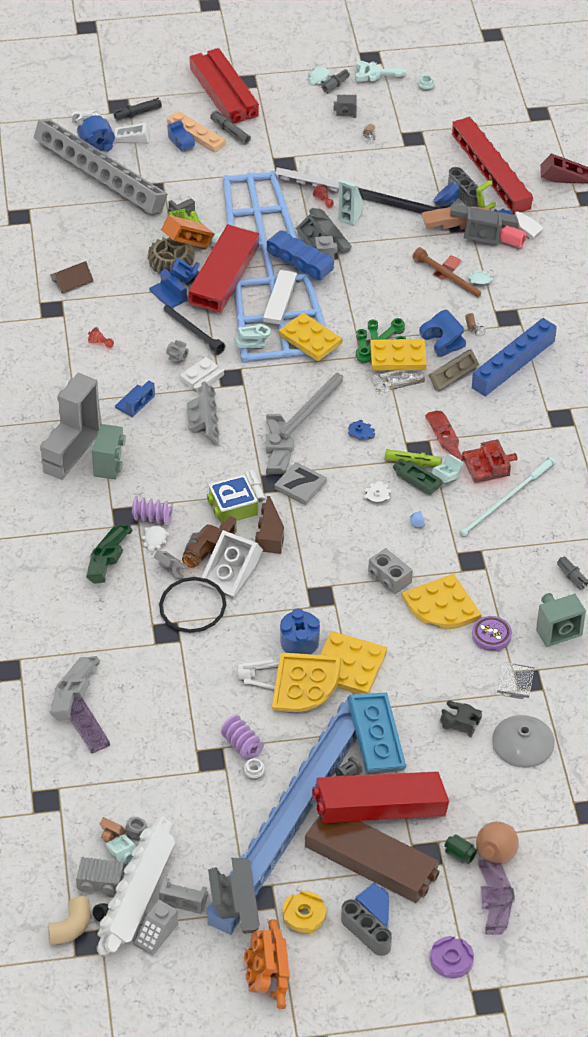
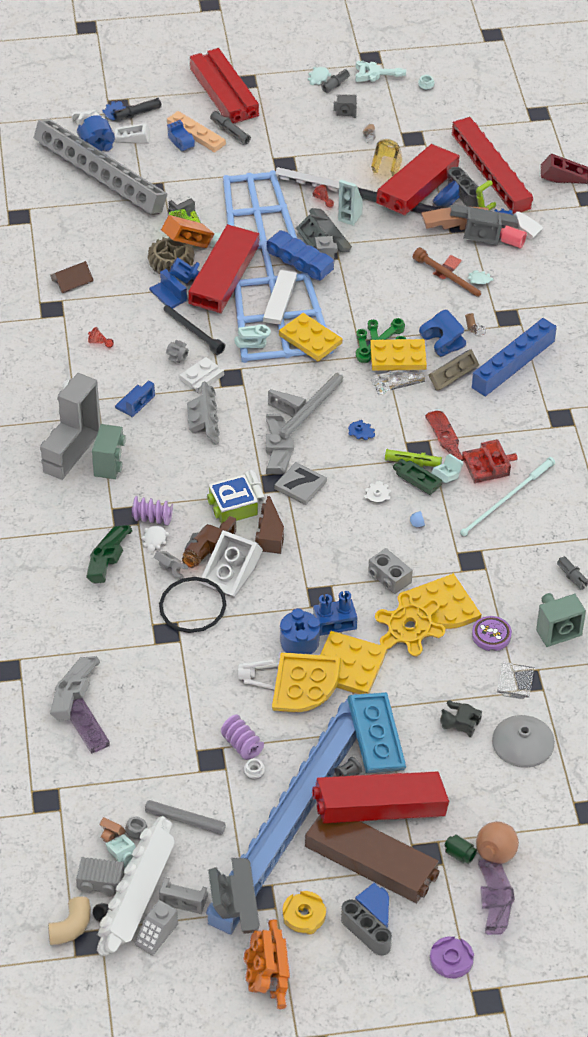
none -> blue piece [102,101,126,121]
none -> light grey axle [145,800,226,834]
none -> light grey slope [268,389,306,417]
none -> blue brick [313,591,358,636]
none -> clear yellow piece [371,139,402,177]
none -> yellow plate [375,591,446,657]
none -> red brick [376,144,460,215]

